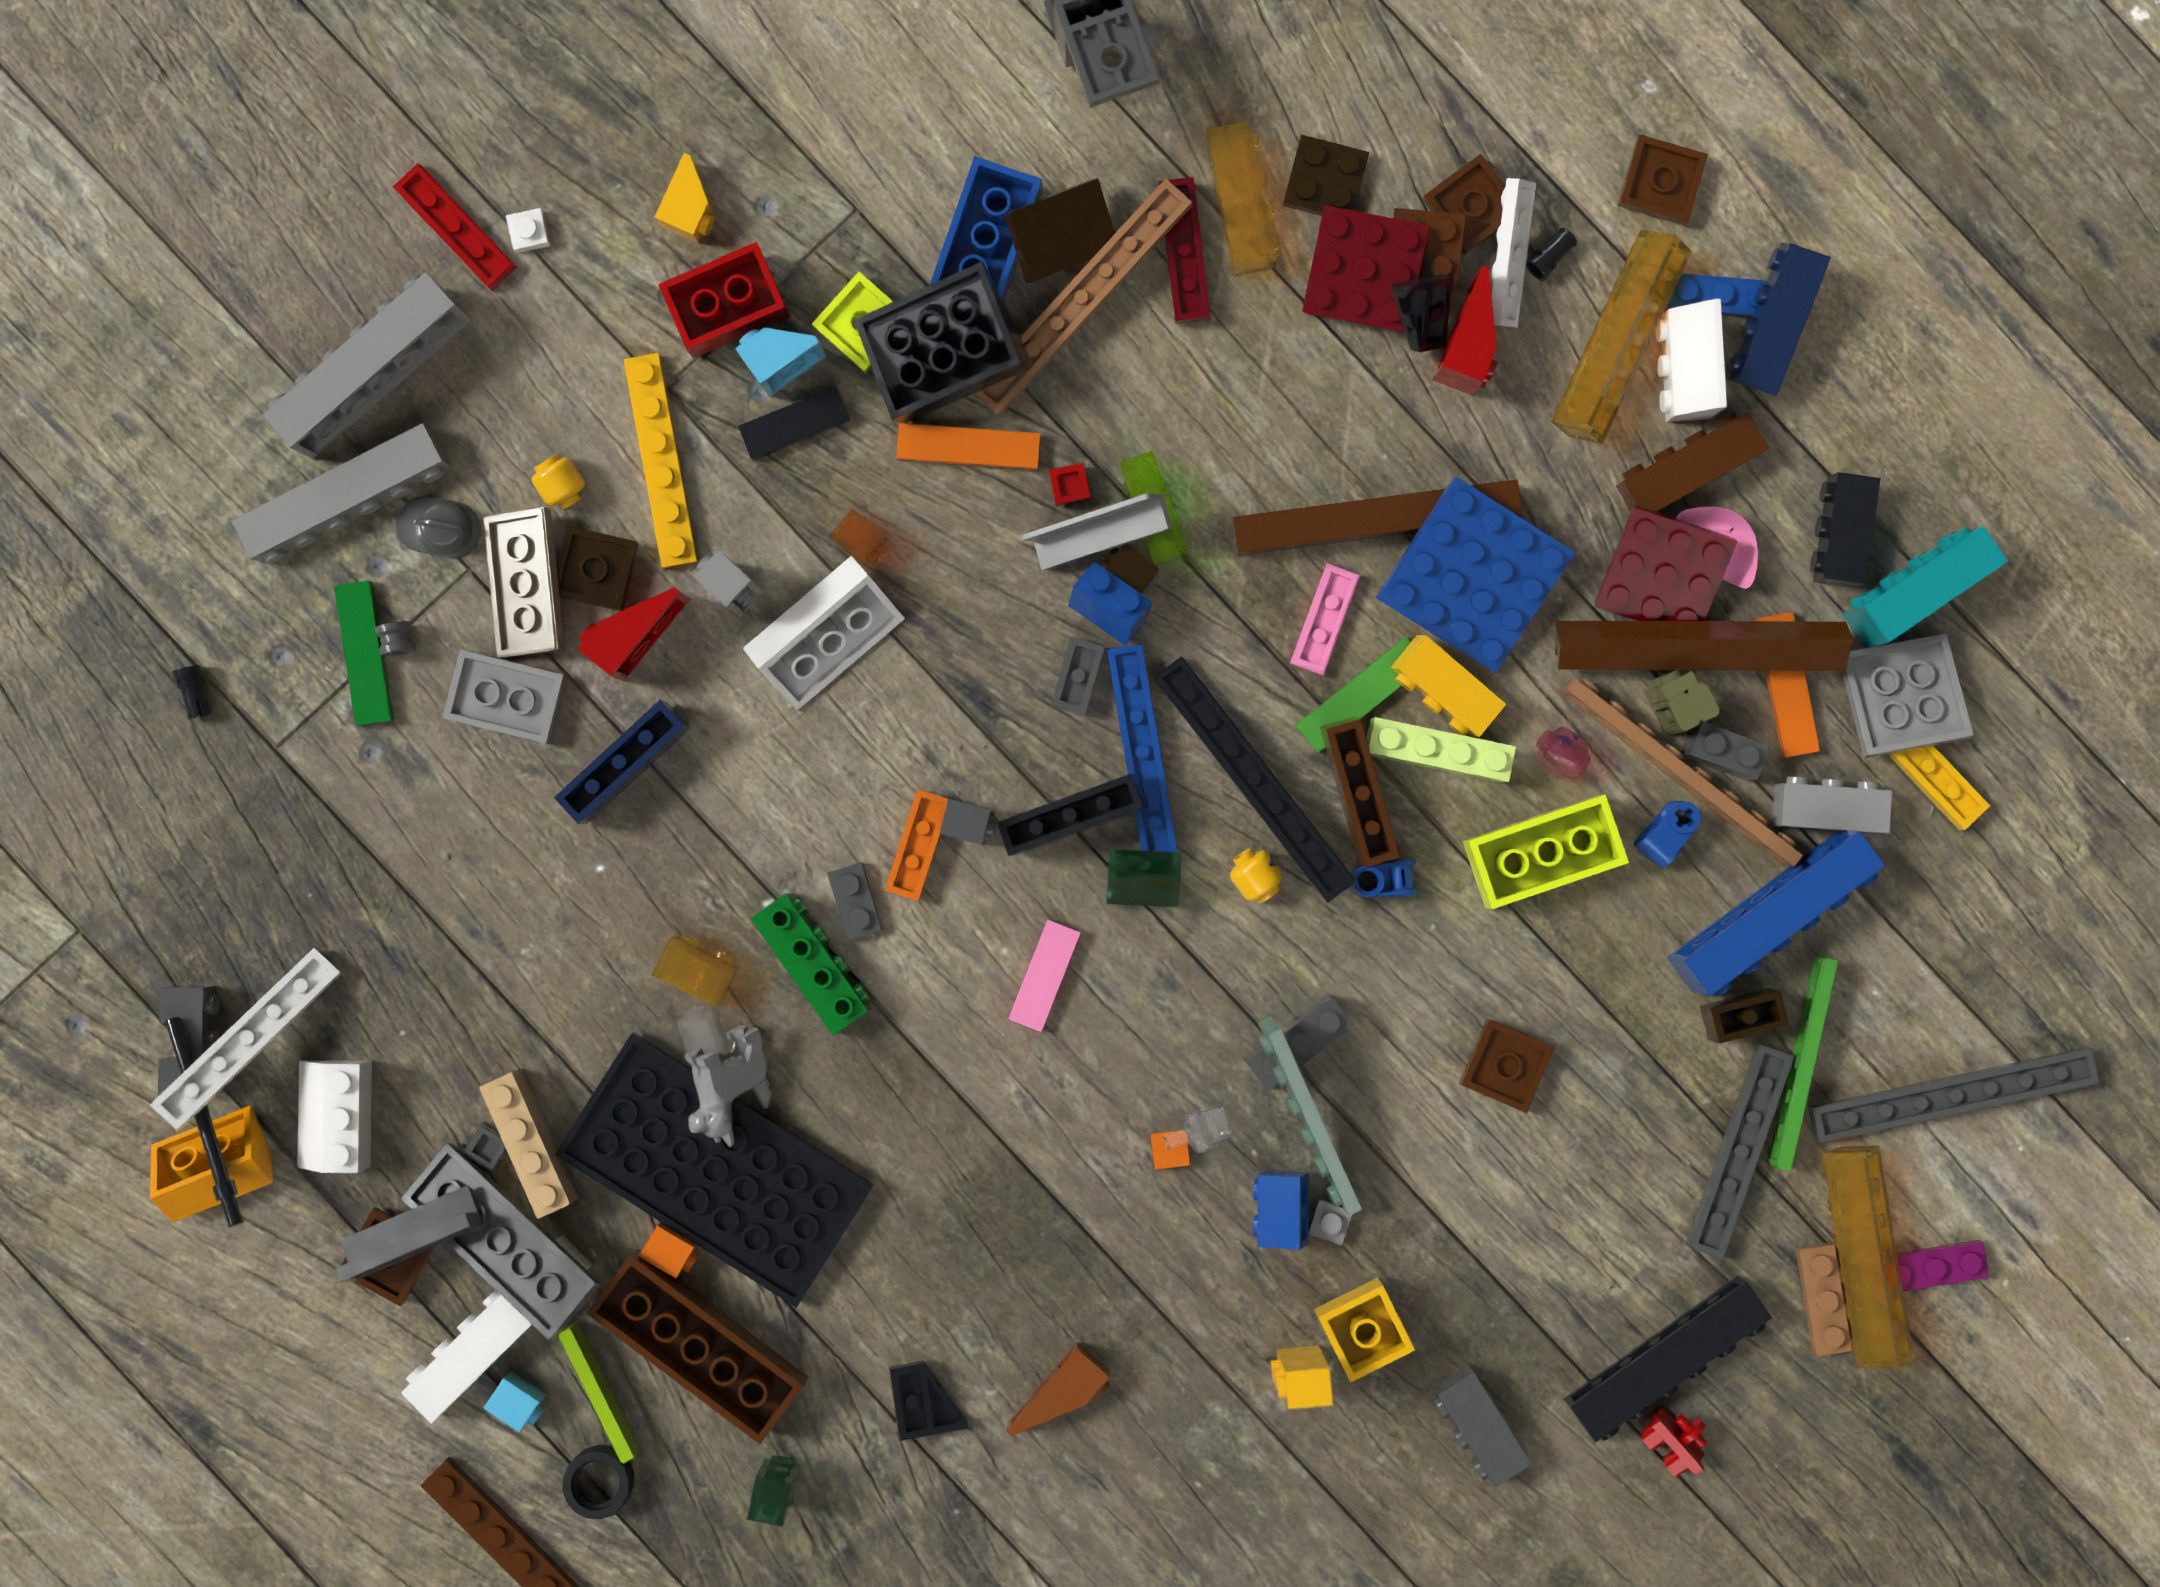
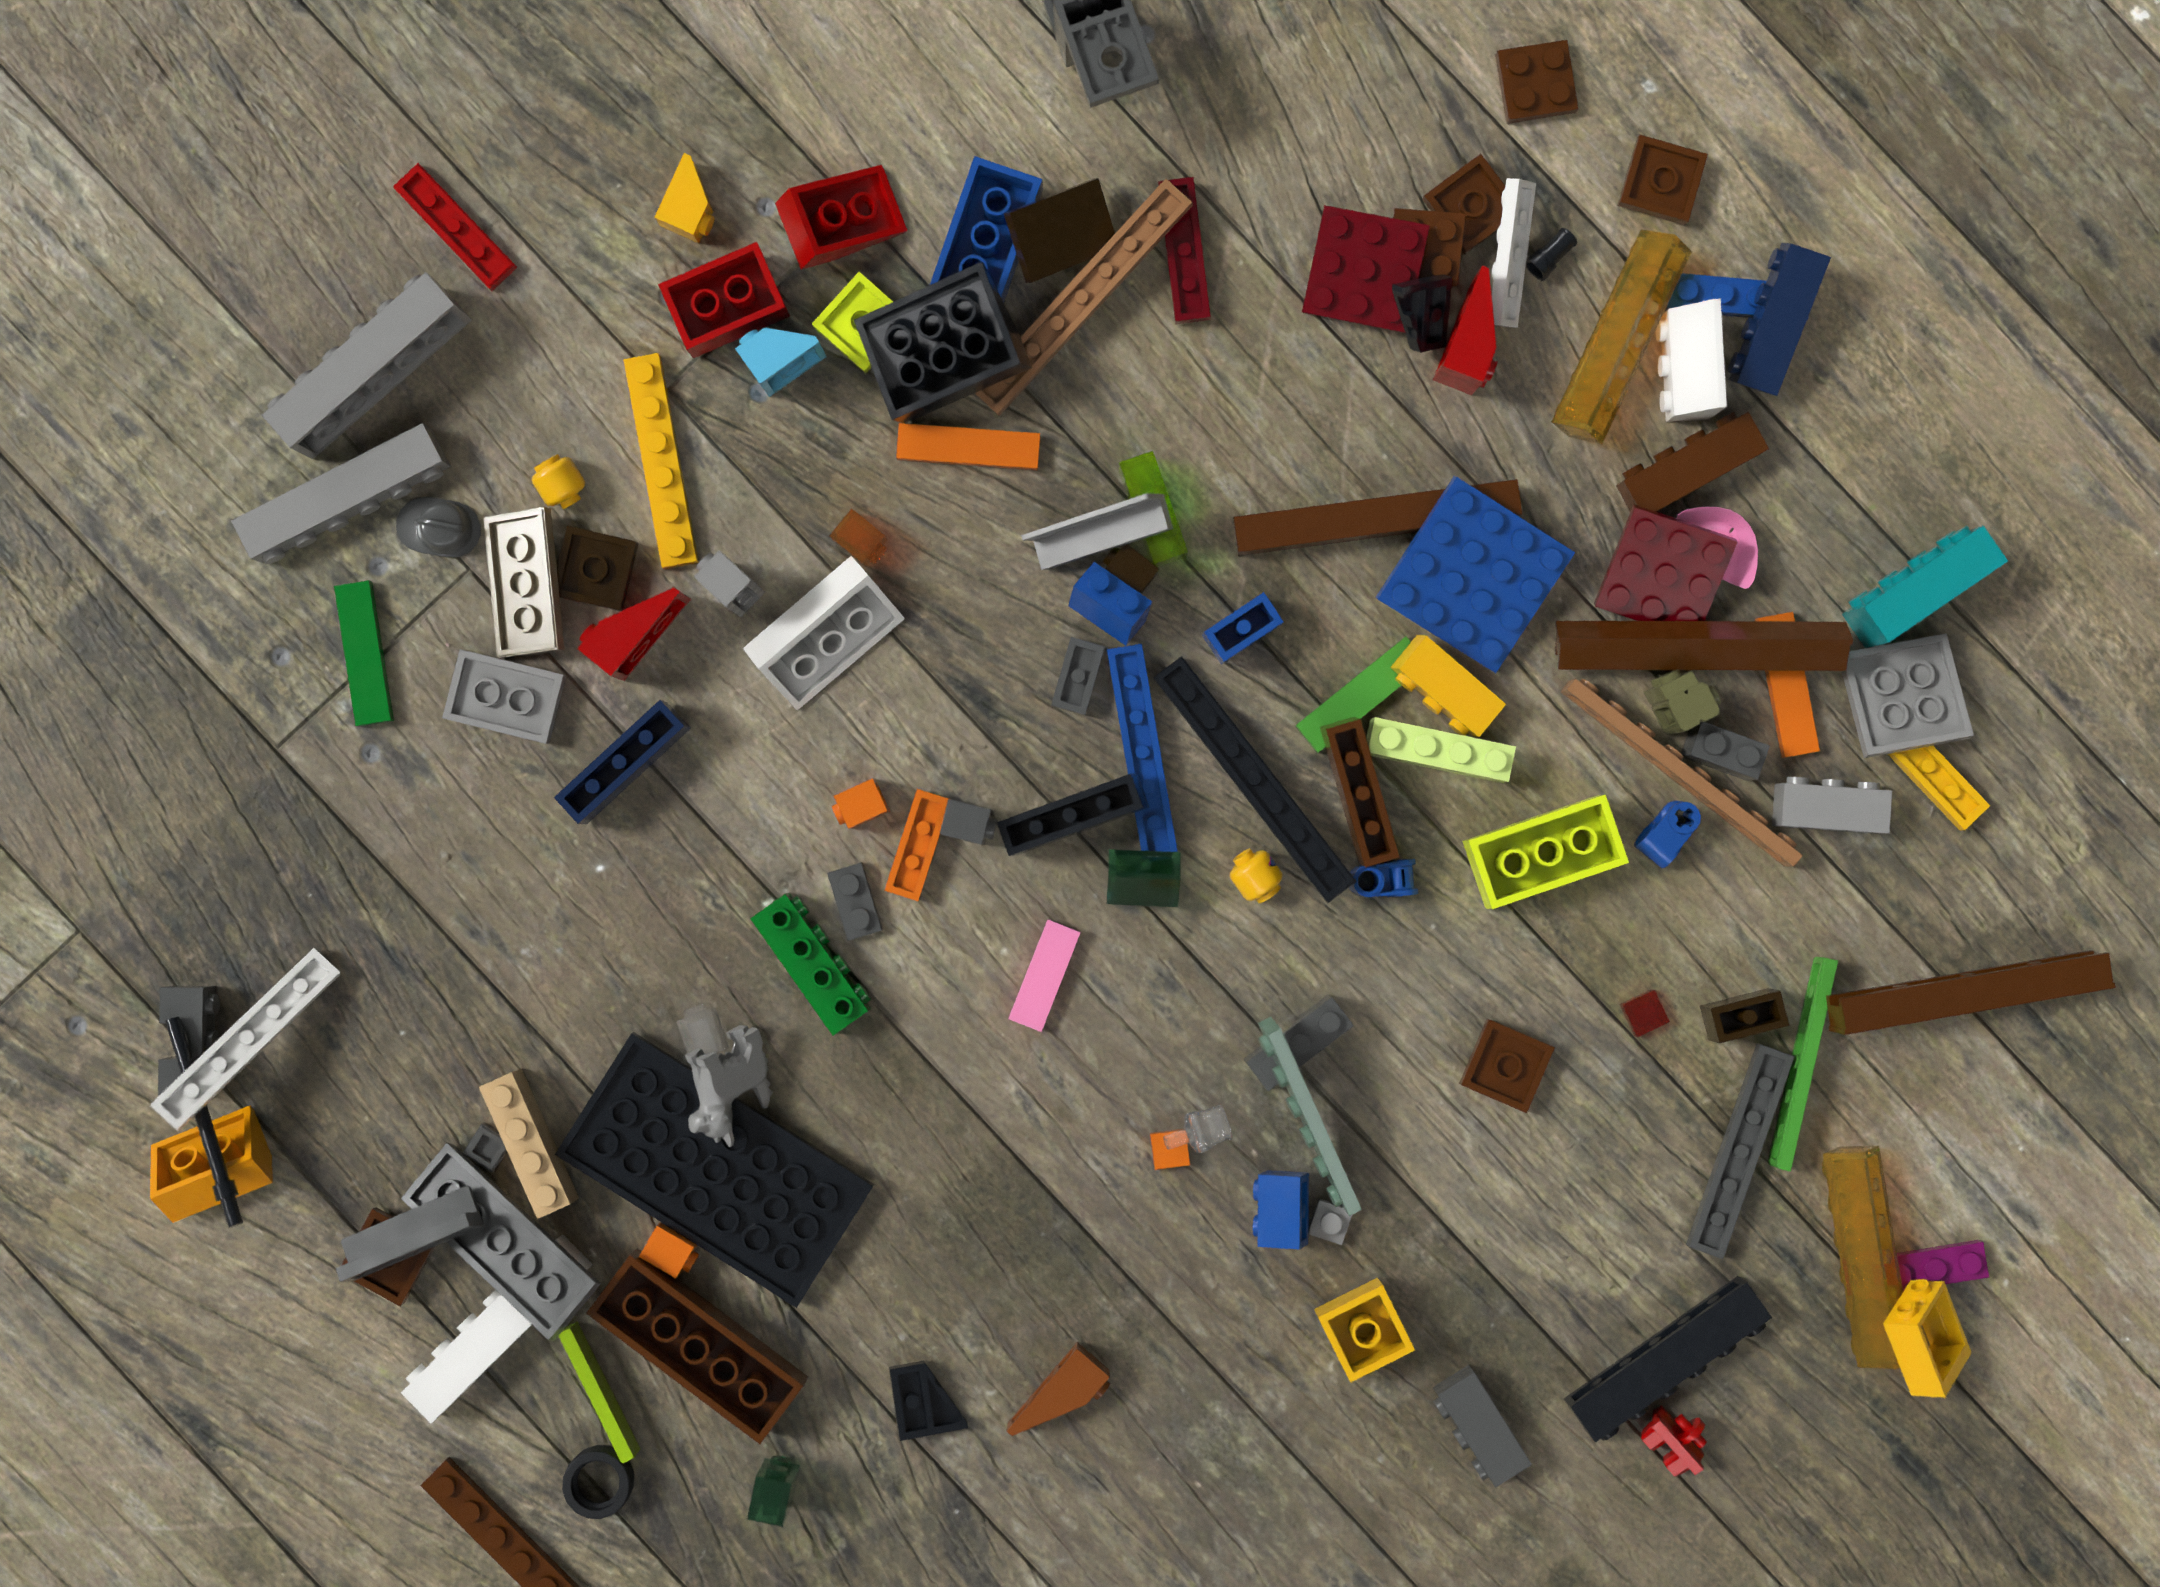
black pin [172,665,211,720] -> none
white slope [297,1060,372,1173] -> none
dark grey wheel [374,621,416,657] -> none
medium azure brick [484,1371,547,1432] -> none
white plate [506,208,551,253] -> none
clear yellow brick [651,933,739,1008] -> none
black tile [738,386,851,461] -> none
red plate [1049,463,1091,506] -> none
clear yellow brick [1205,121,1281,277] -> none
yellow brick [1271,1345,1333,1409] -> none
dark brown plate [1282,134,1369,216] -> none
bright pink tile [1290,563,1360,676] -> none
clear pink head [1535,727,1591,780] -> none
blue brick [1667,831,1885,997] -> none
medium nougat plate [1795,1242,1852,1357] -> none
dark grey plate [1808,1047,2100,1143] -> none
black brick [1810,472,1881,588] -> none
none -> red slope [775,165,908,270]
none -> orange brick [832,778,890,829]
none -> blue brick [1202,592,1284,665]
none -> reddish brown plate [1495,40,1579,124]
none -> clear red plate [1619,989,1670,1037]
none -> reddish brown tile [1826,950,2116,1035]
none -> yellow window [1883,1279,1972,1398]

